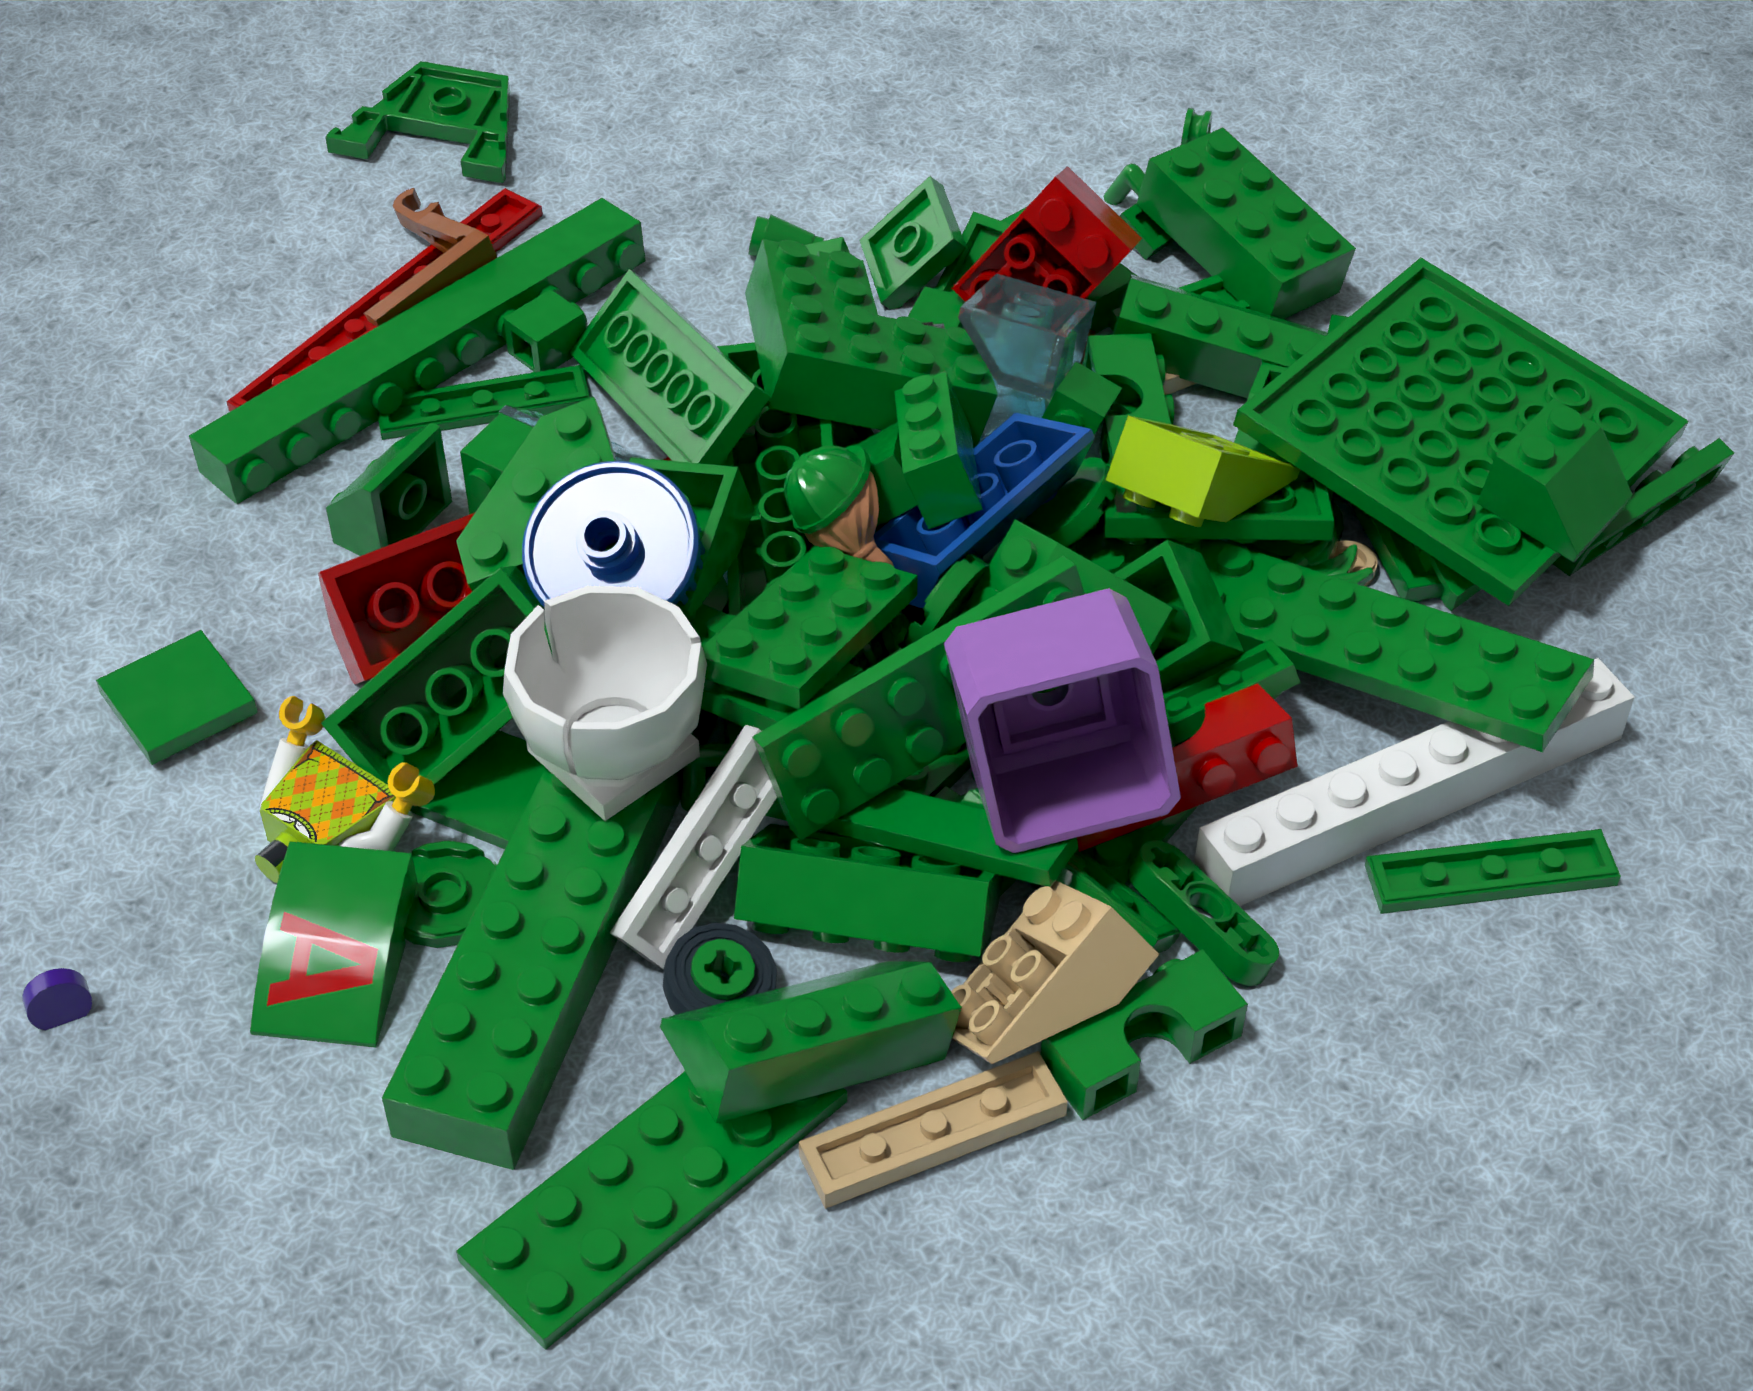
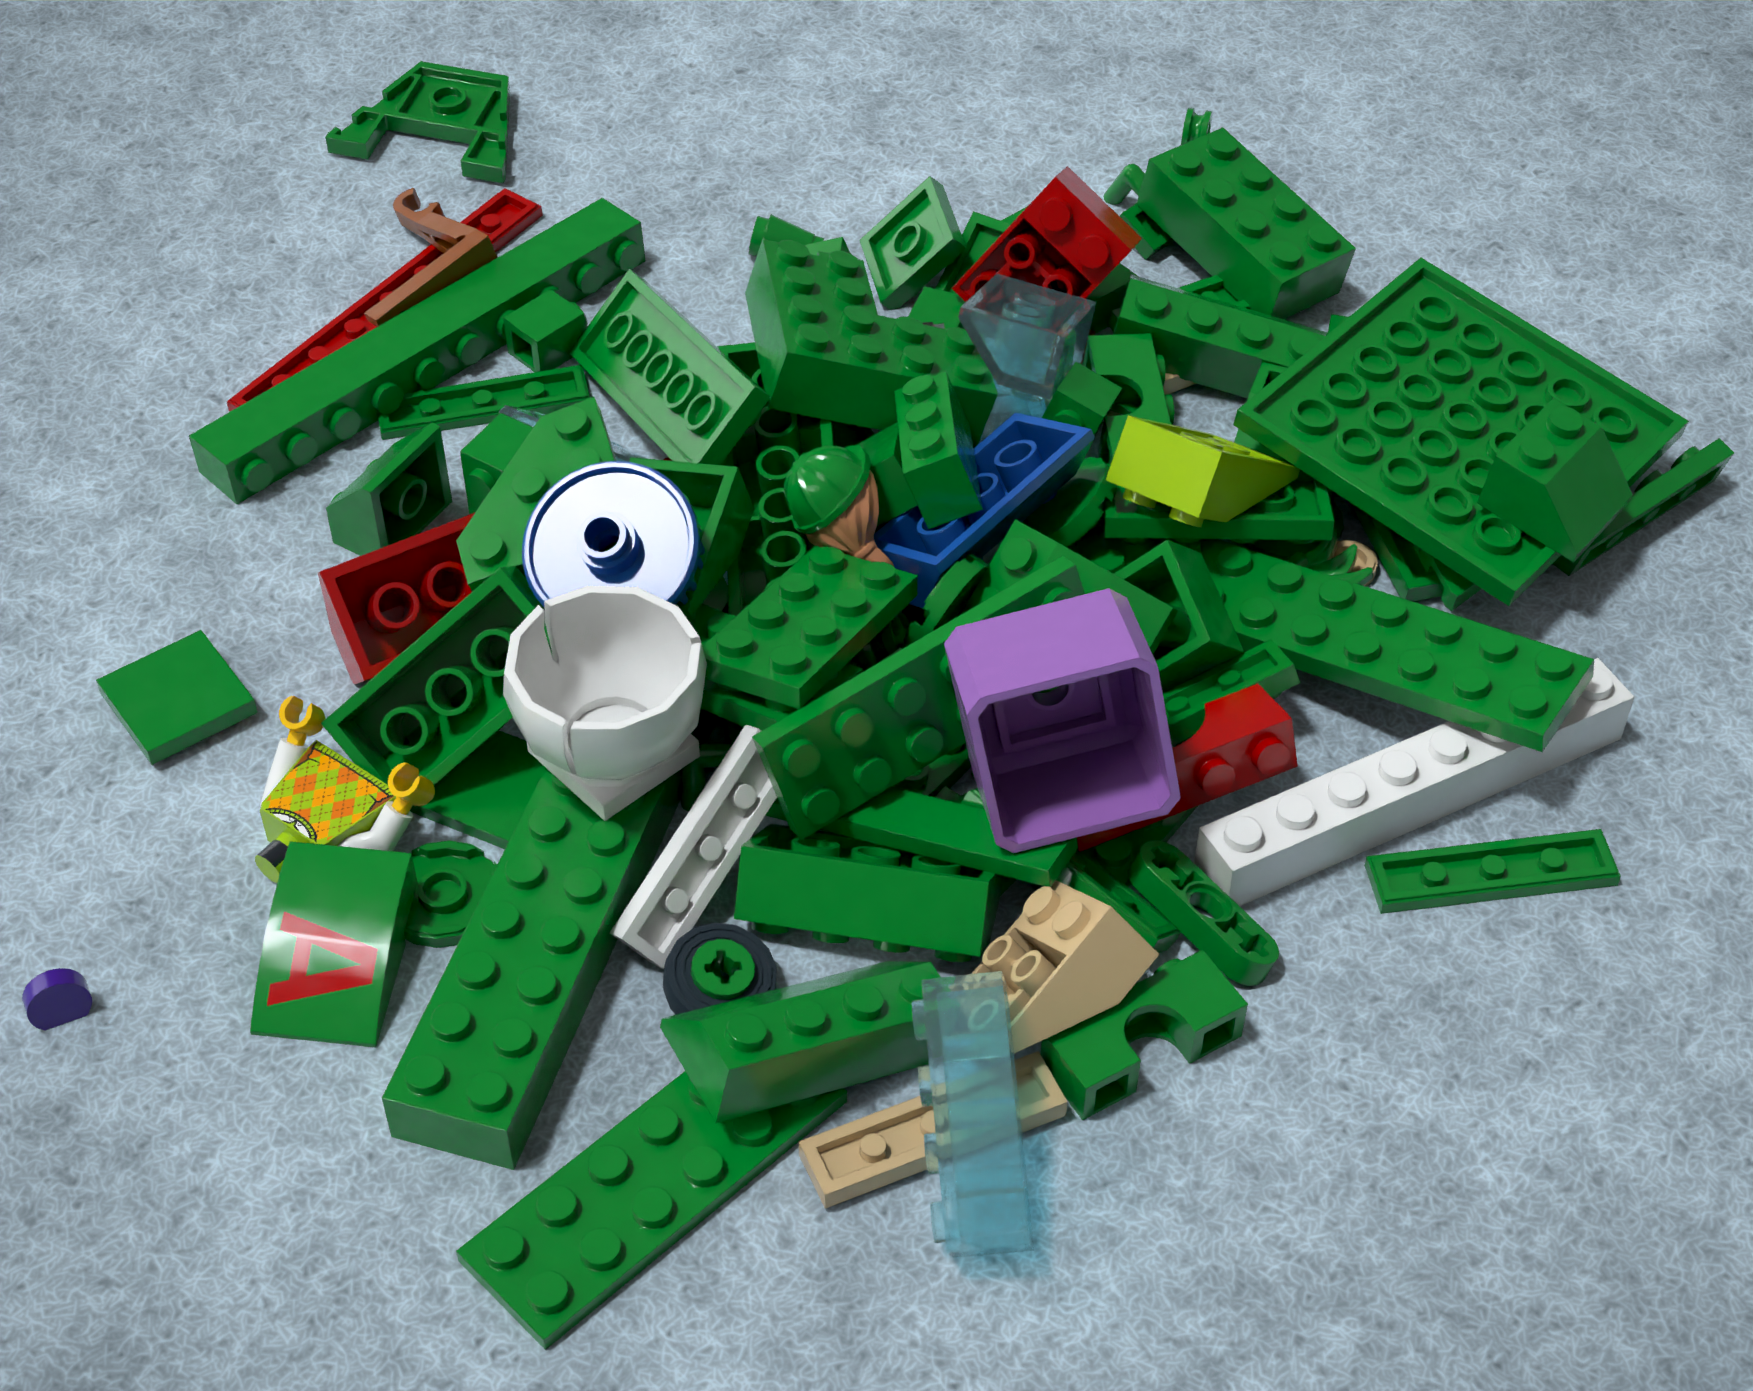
none -> clear light blue brick [912,971,1034,1258]

